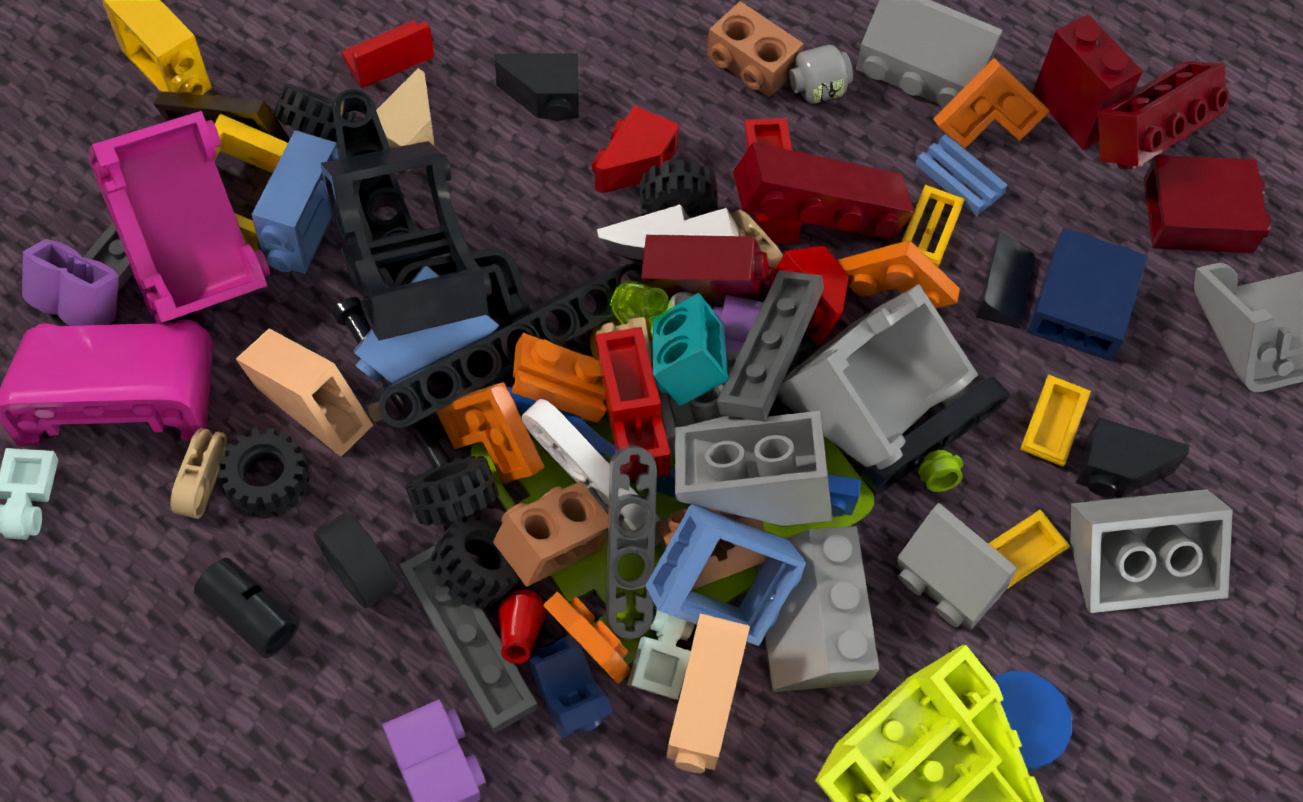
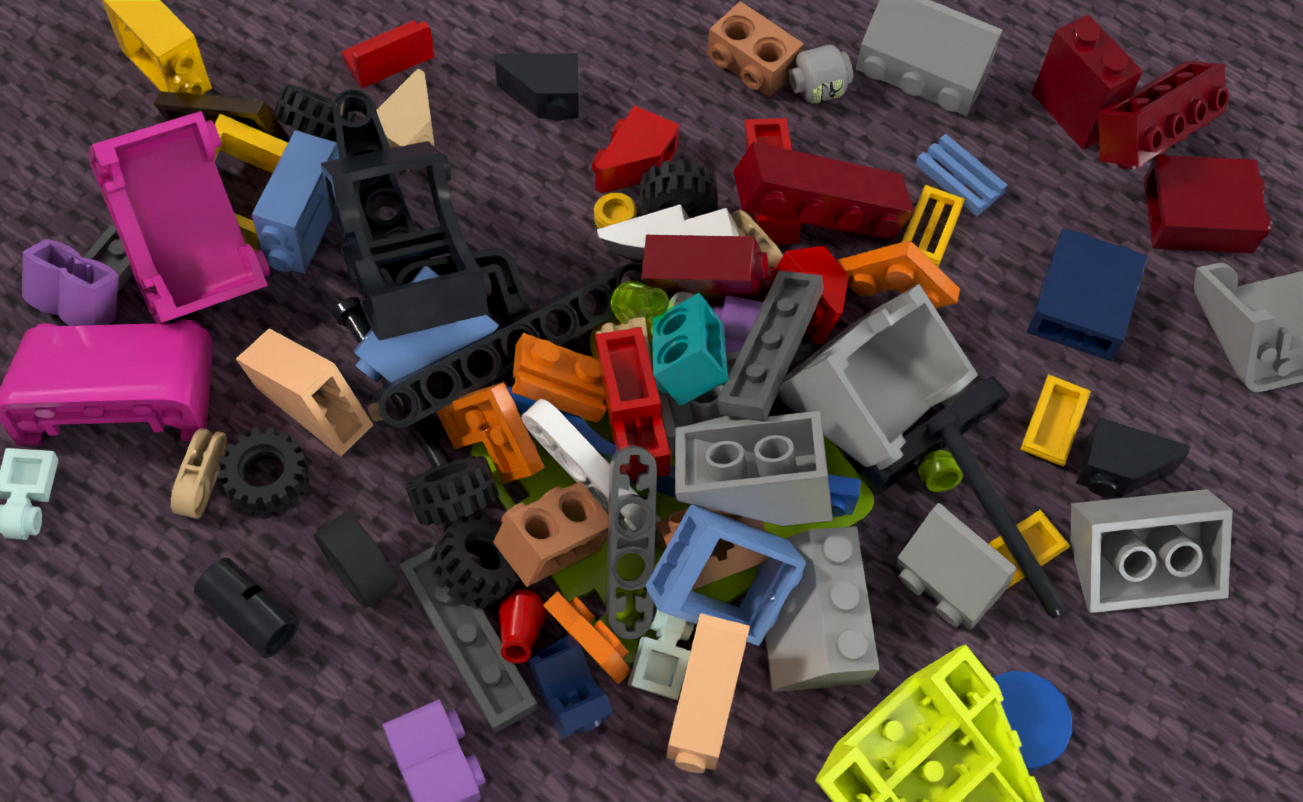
orange plate [933,58,1050,149] -> none
black slope [976,232,1035,329] -> none
none -> yellow tile [594,193,637,229]
none -> black bar [926,409,1065,619]

